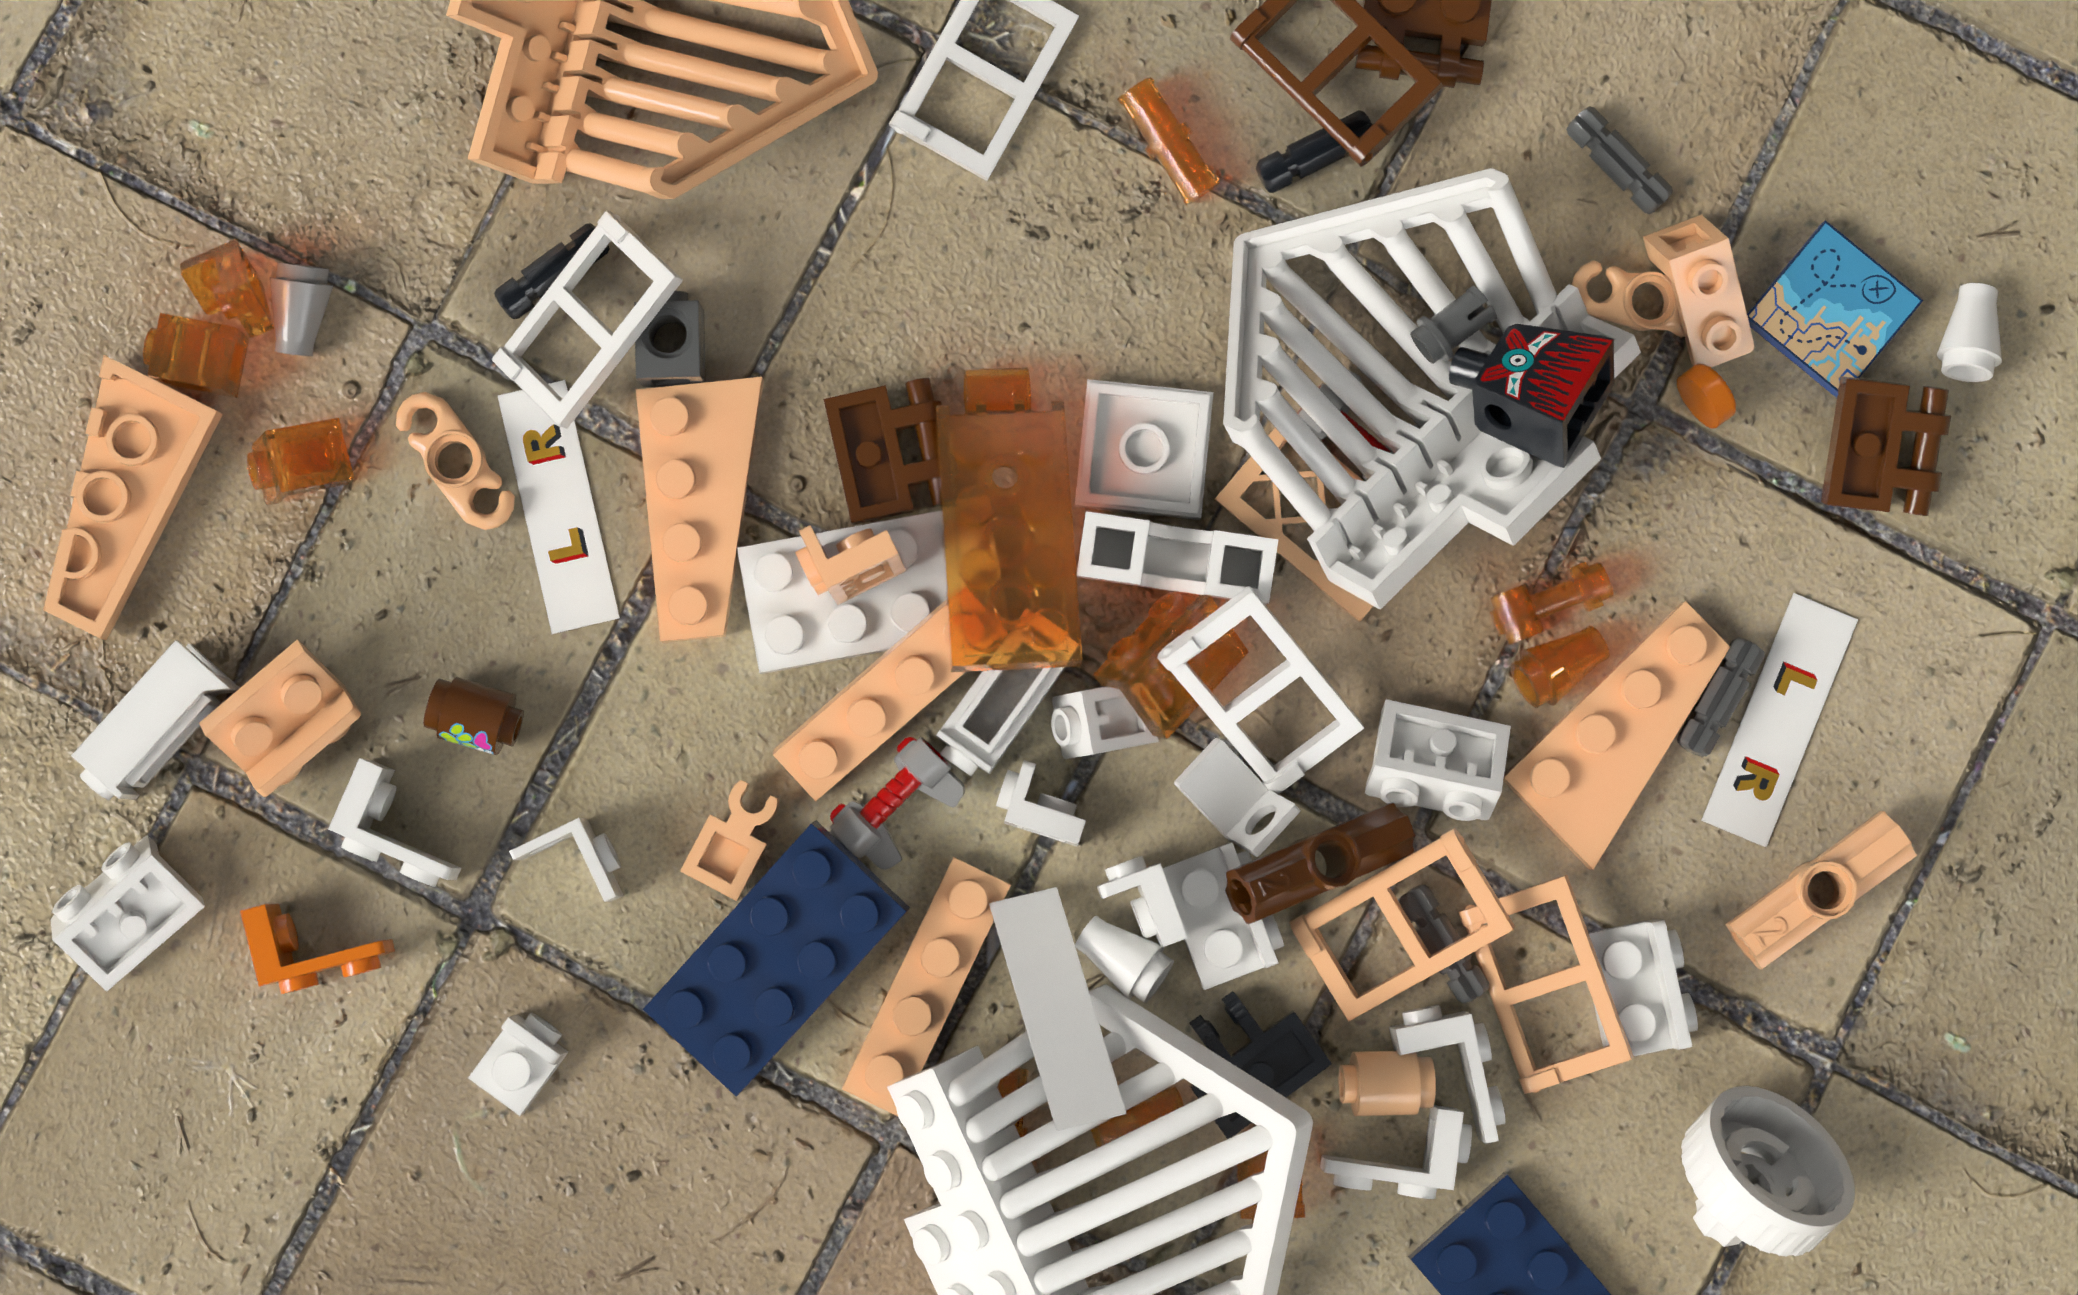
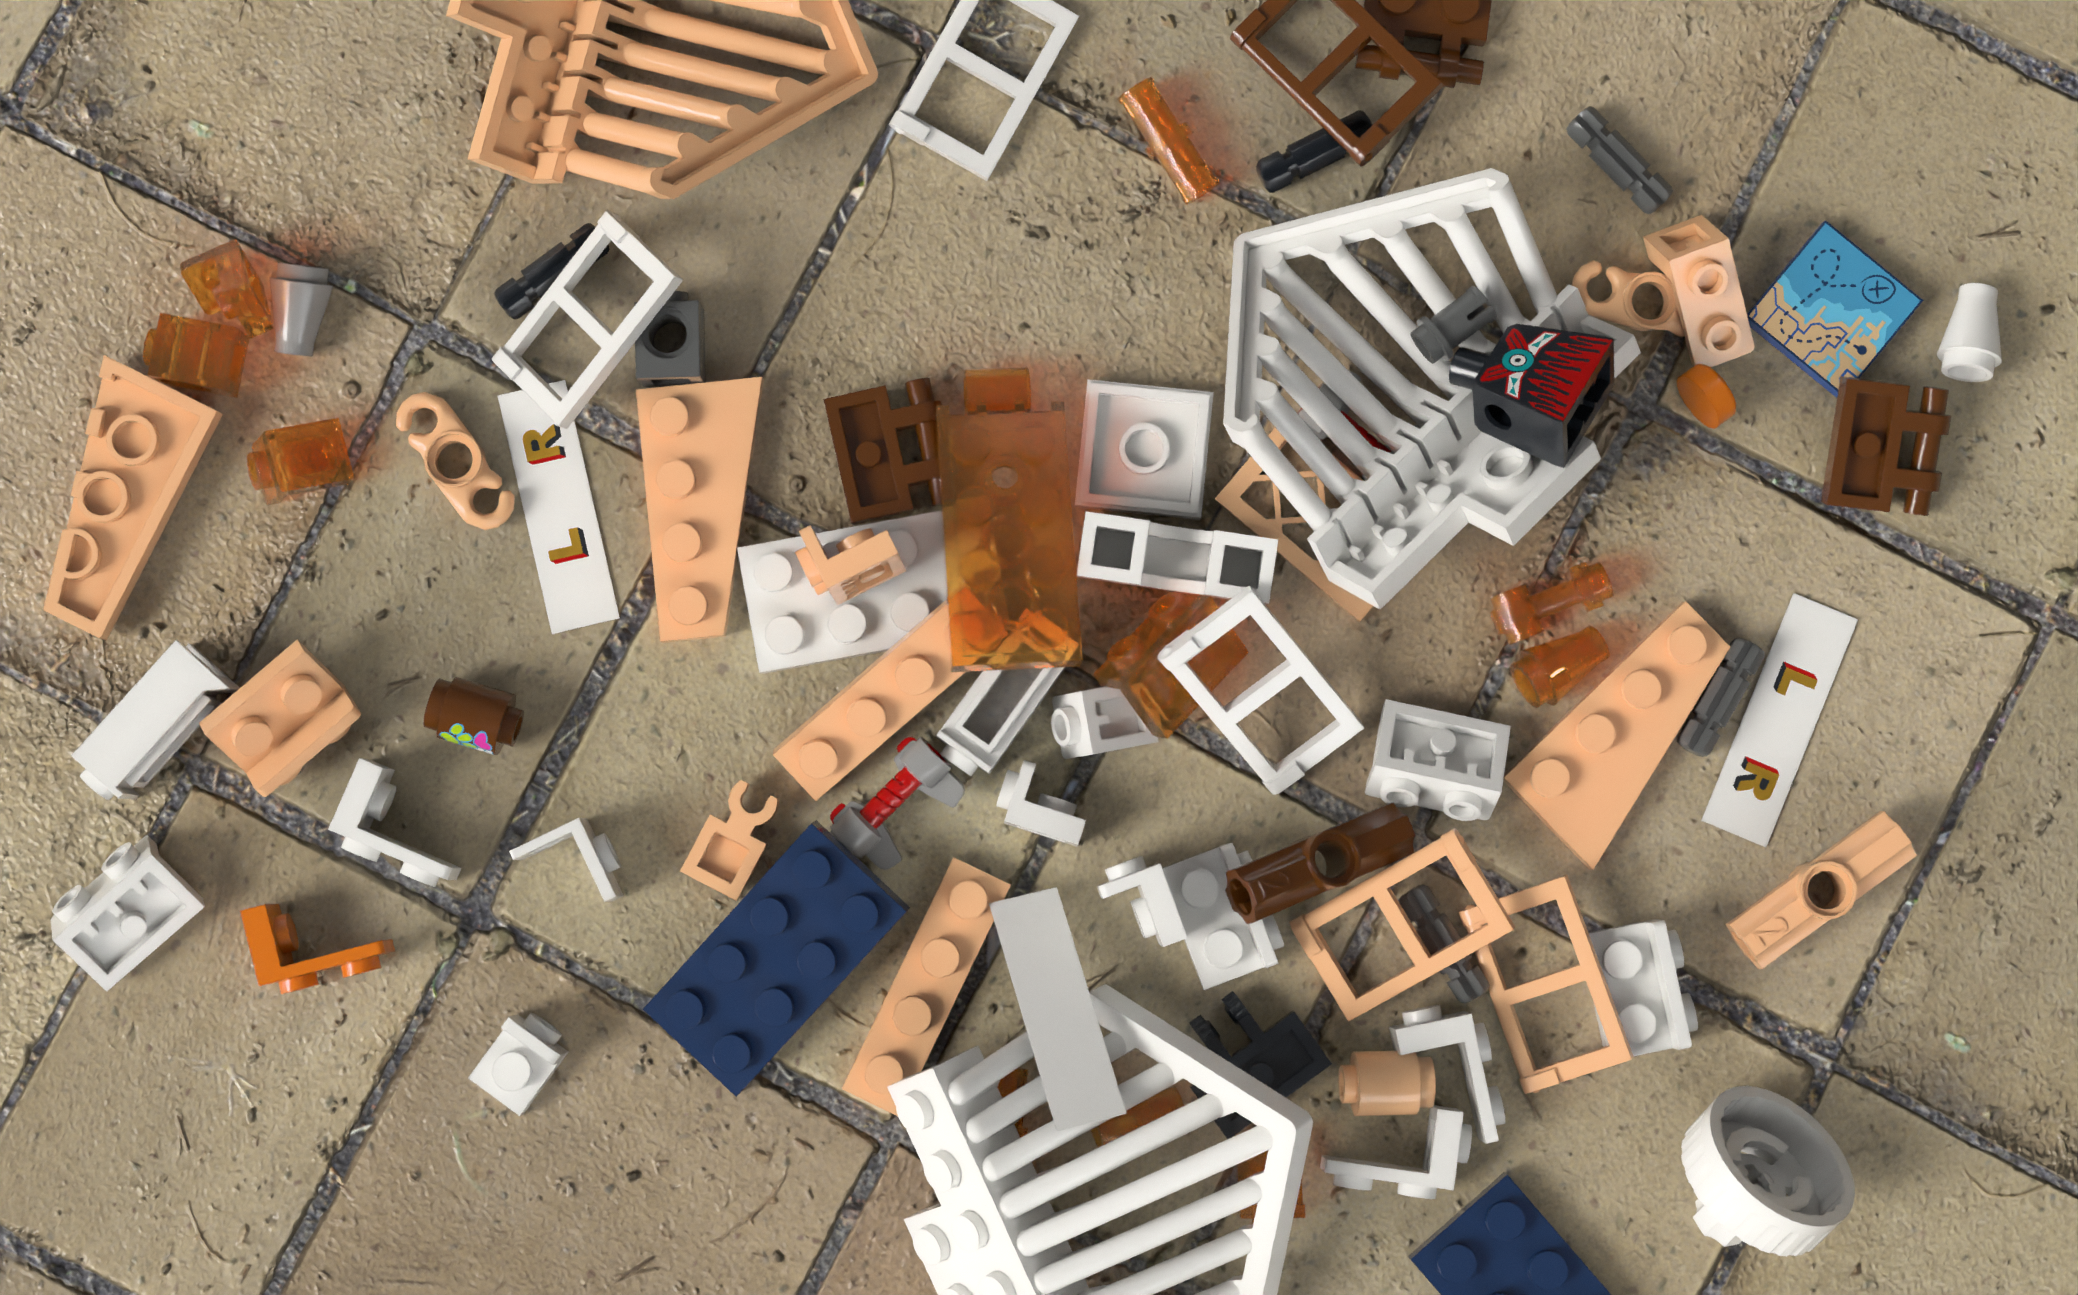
white cone [1075,916,1174,1003] -> none
white bracket [1174,738,1301,857] -> none

